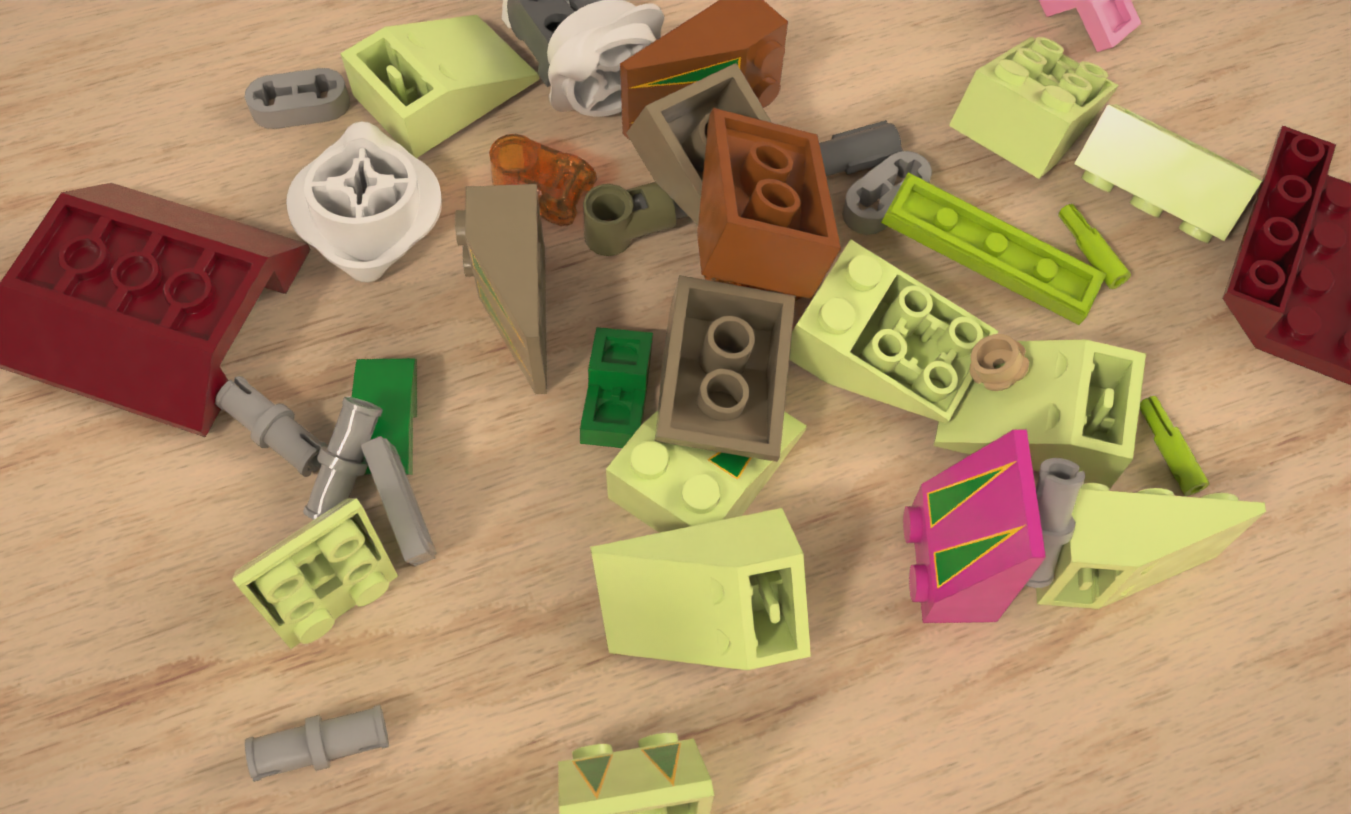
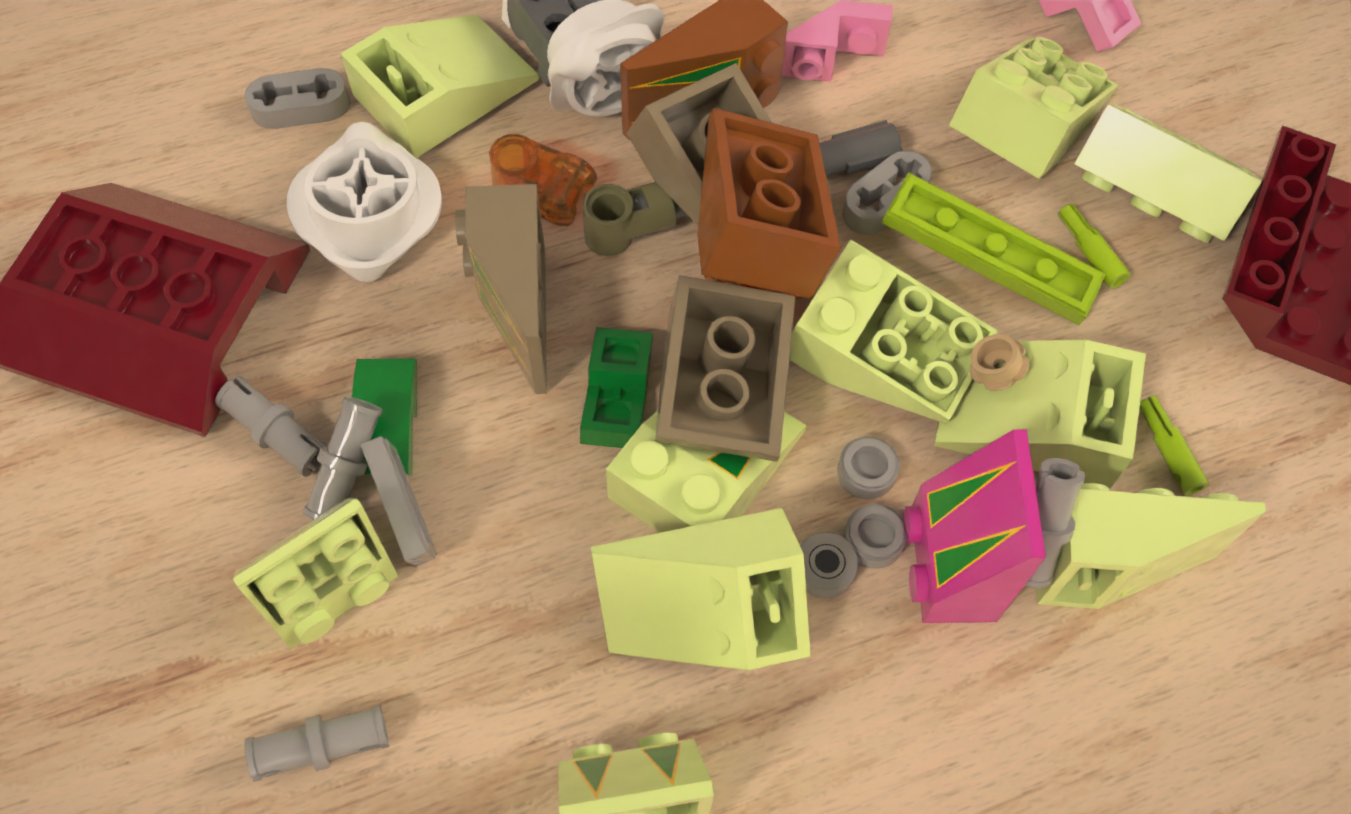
none -> bright pink slope [781,0,893,82]
none -> light grey tile [800,532,858,598]
none -> light grey tile [837,437,900,499]
none -> light grey tile [843,504,906,568]

